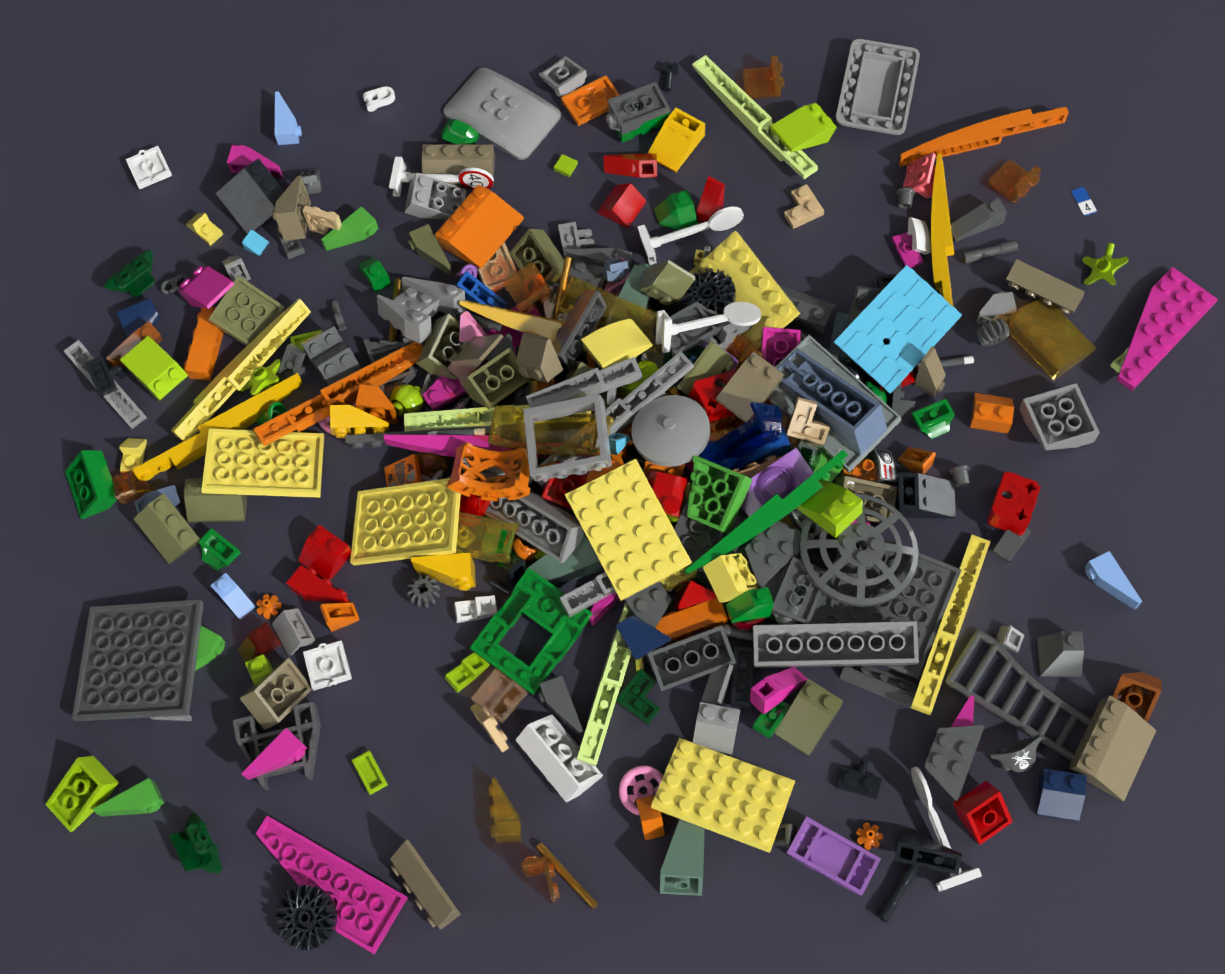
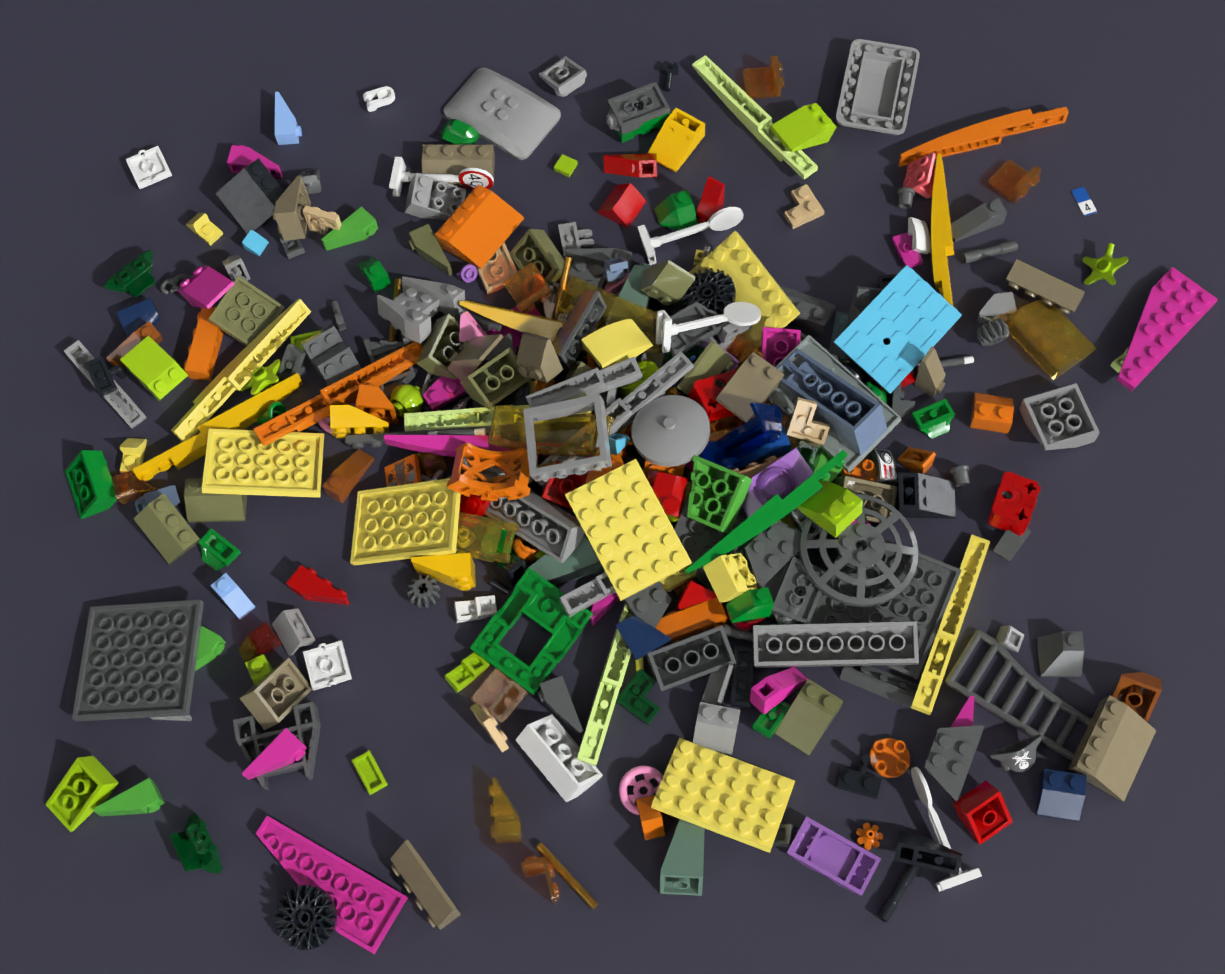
orange plant [256,594,282,619] -> none
red slope [298,524,351,581] -> none
orange slope [320,602,360,632] -> none
blue slope [454,271,509,309] -> none
orange plate [561,75,620,126] -> none
light blue slope [1085,551,1142,609] -> none
none -> dark orange slope [323,449,375,504]
none -> orange dish [869,738,910,778]

